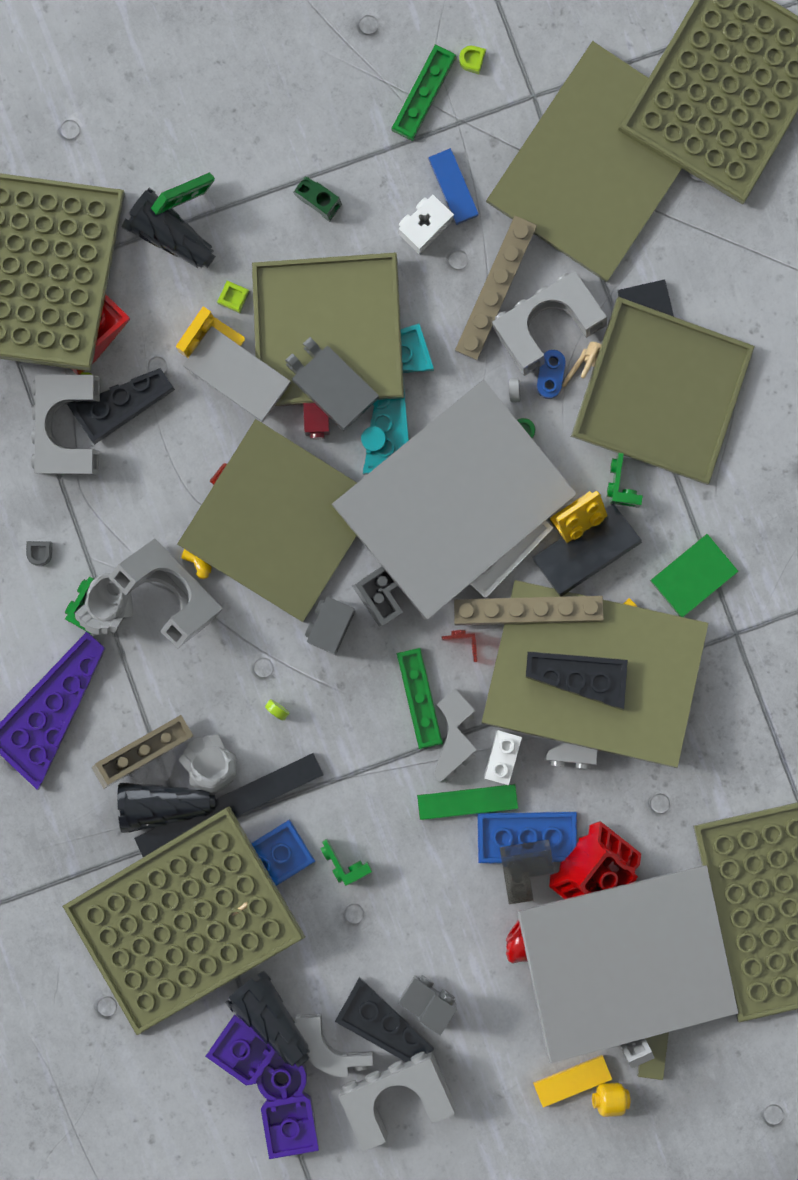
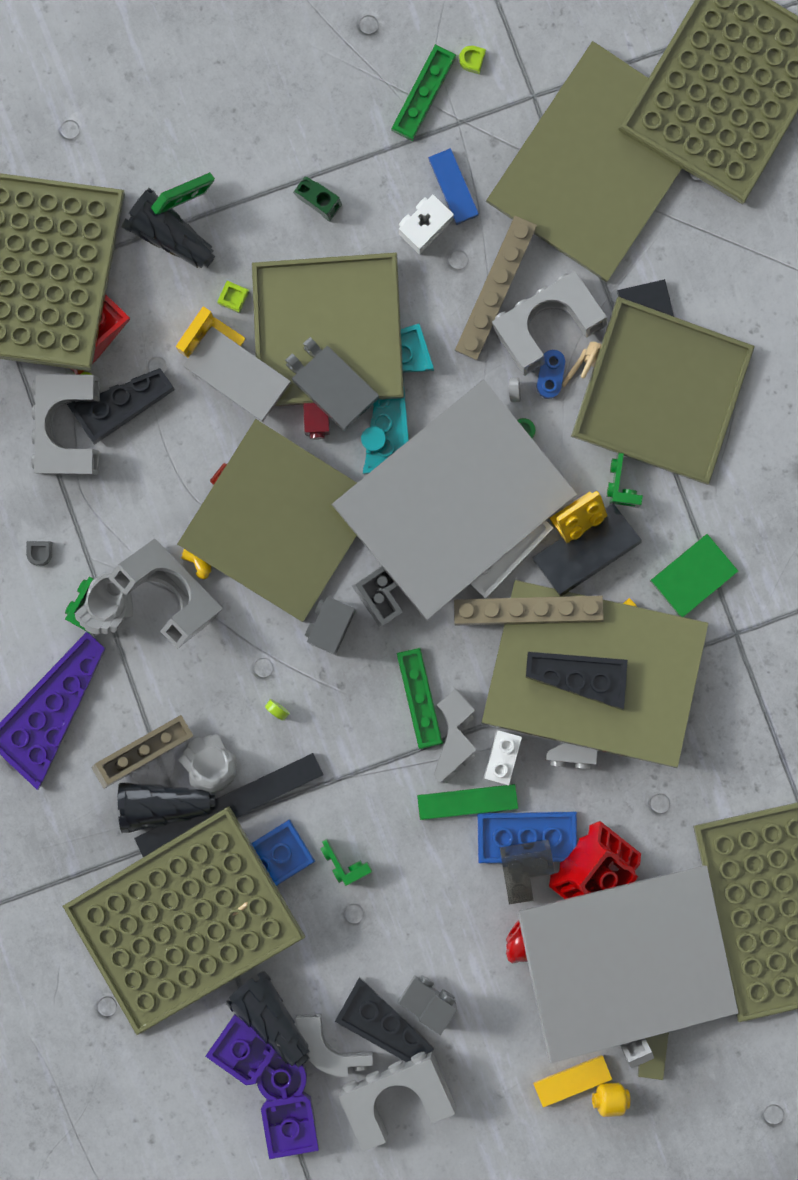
clear red bracket [441,630,477,663] -> none

